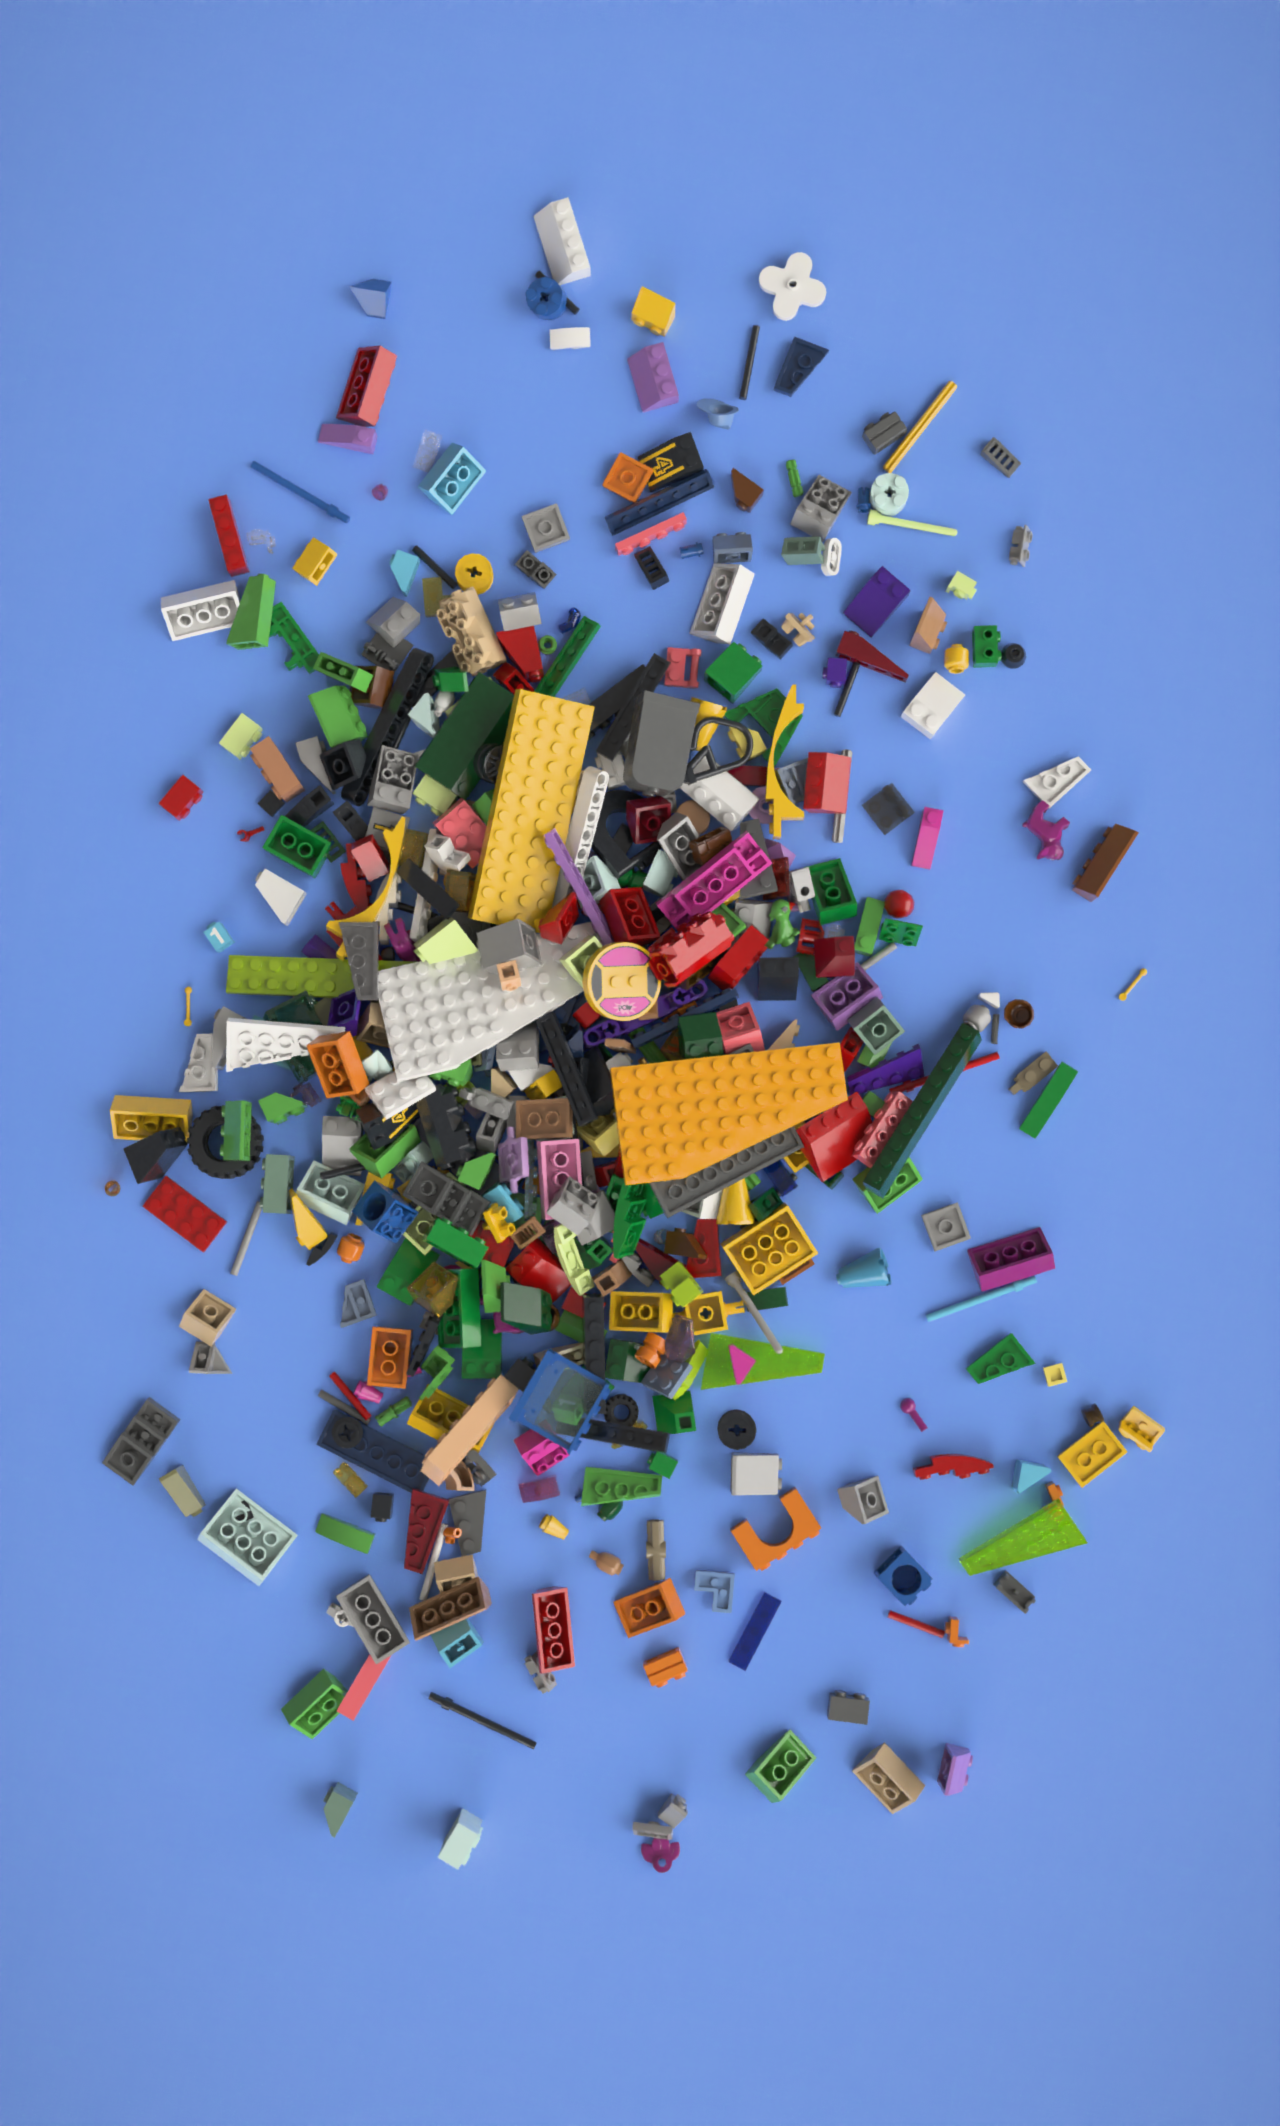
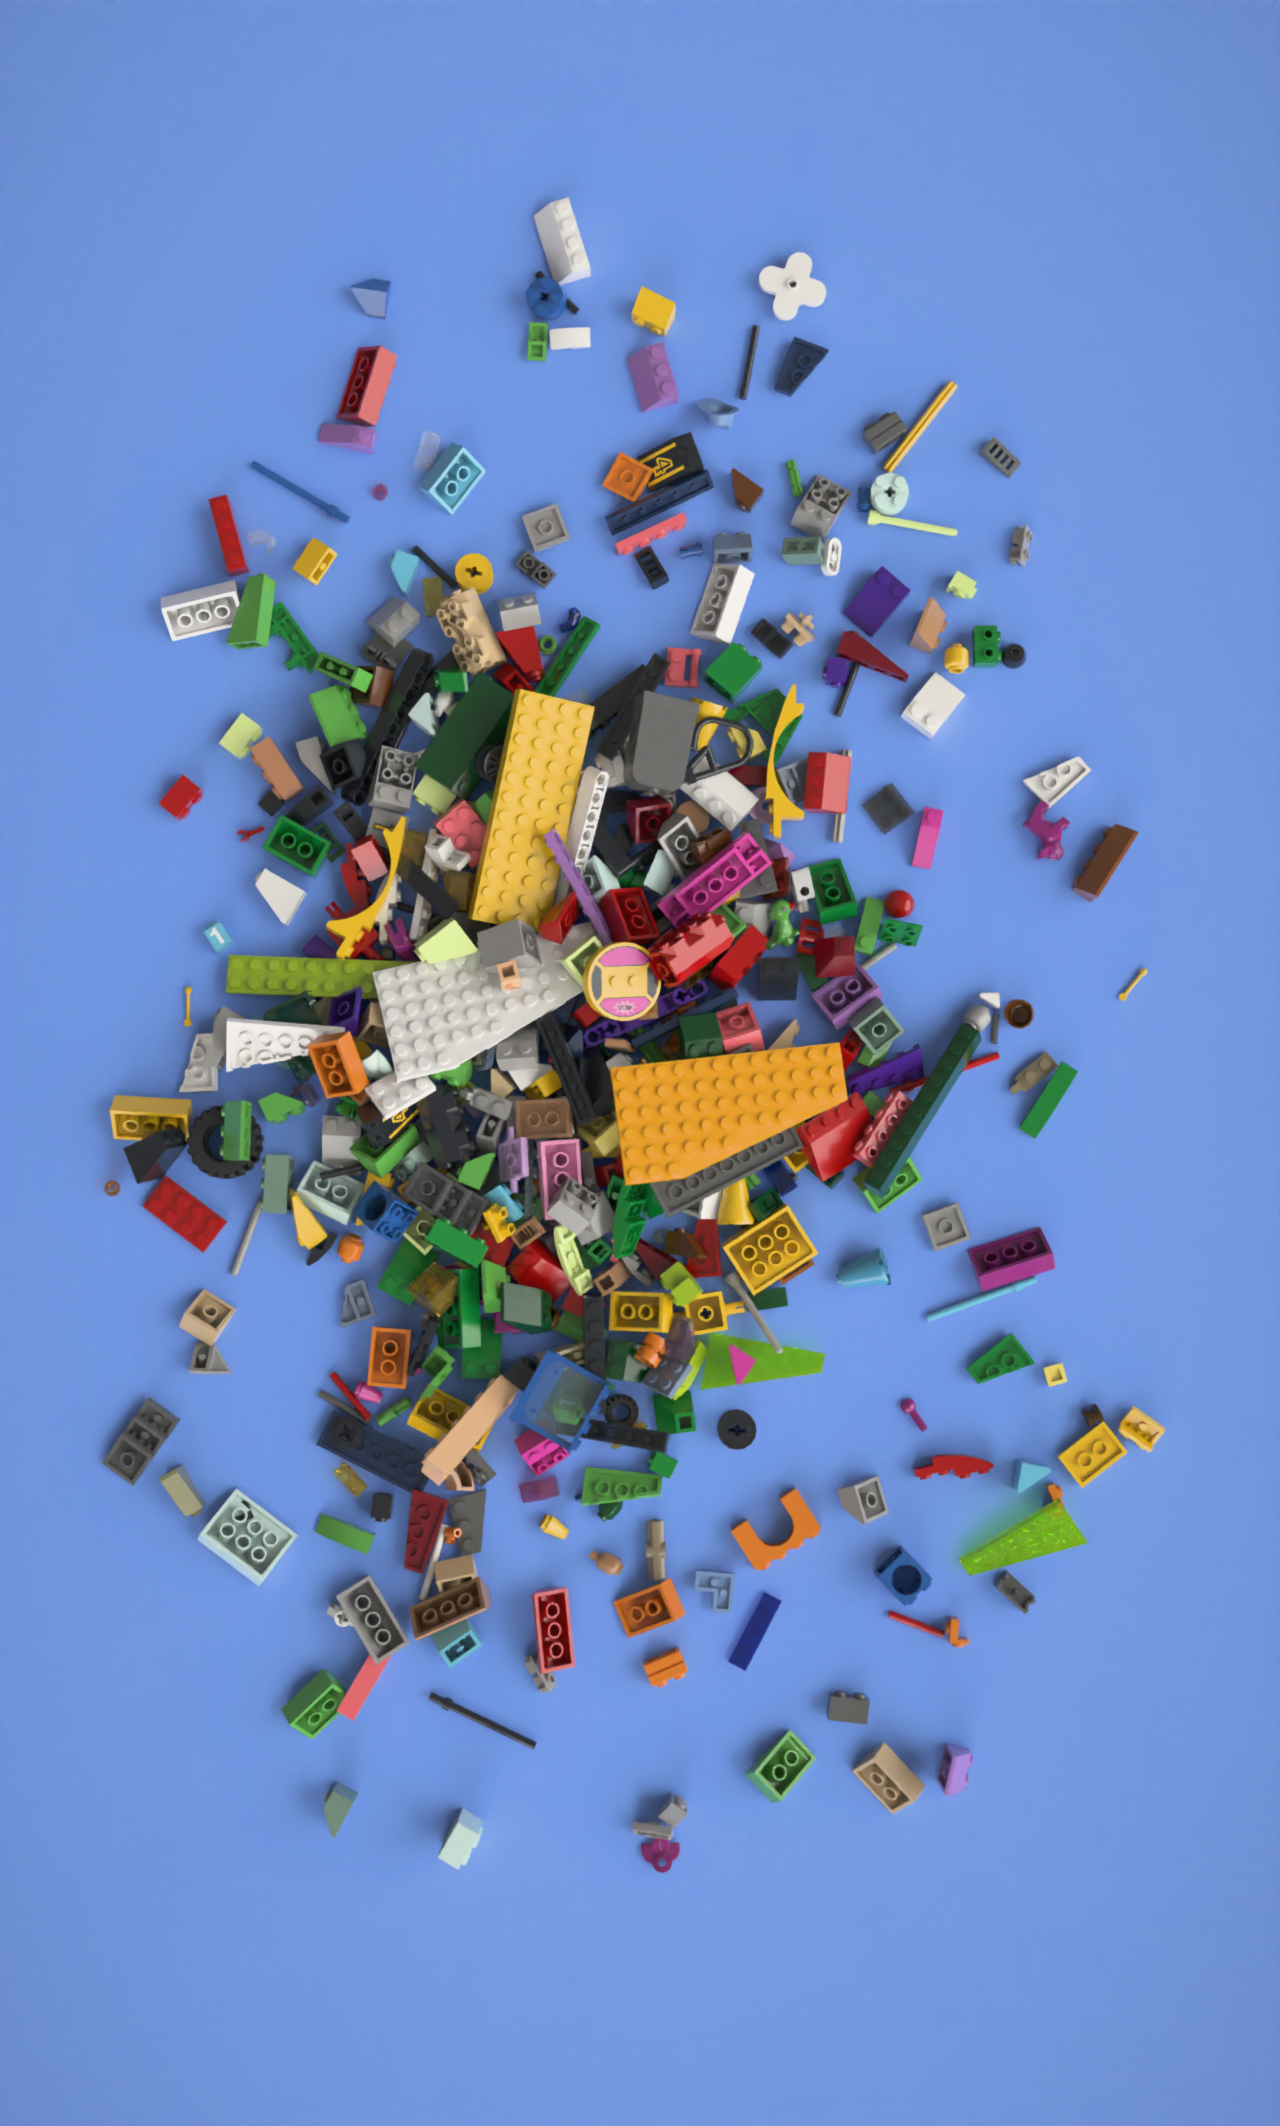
flat silver wing [339,922,379,1000] -> none
slope [730,1452,782,1495] -> none
none -> bright green slope [527,322,548,361]

